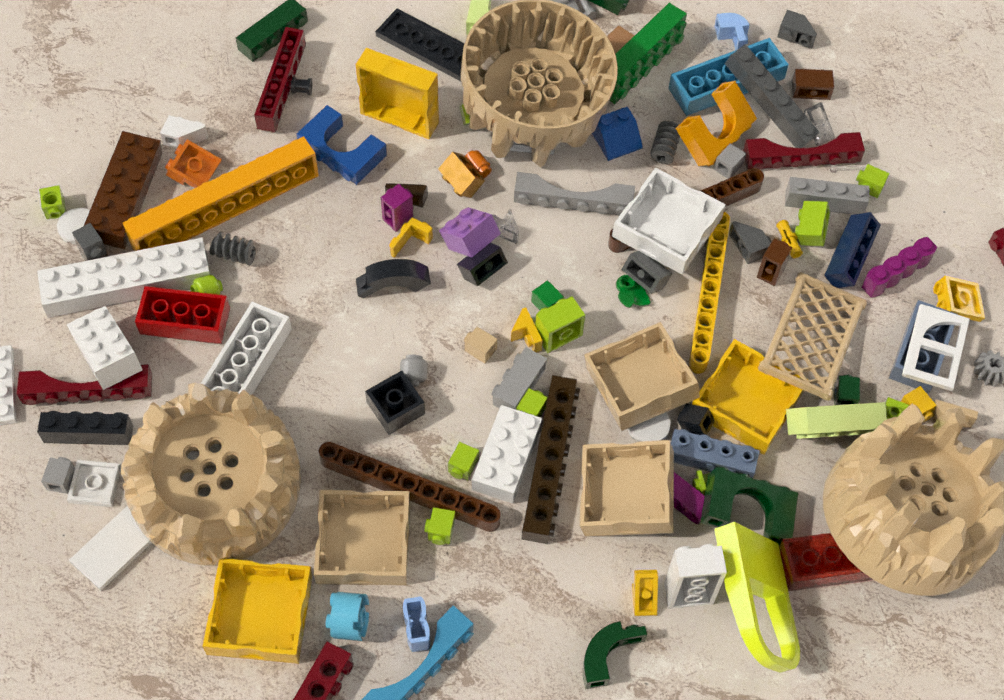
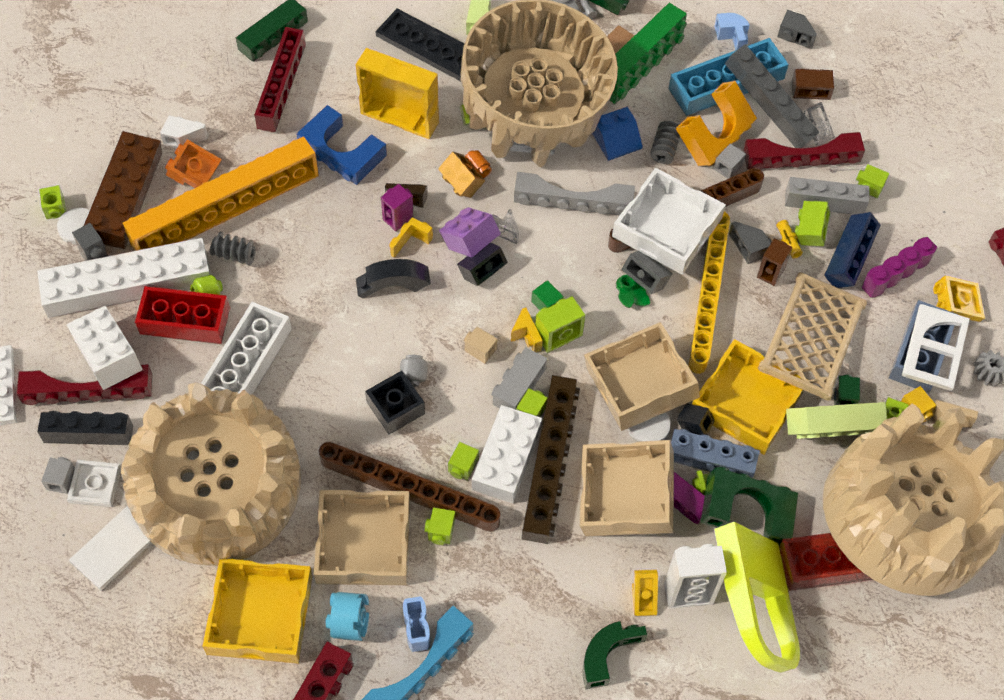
black bush [291,77,313,95] -> none

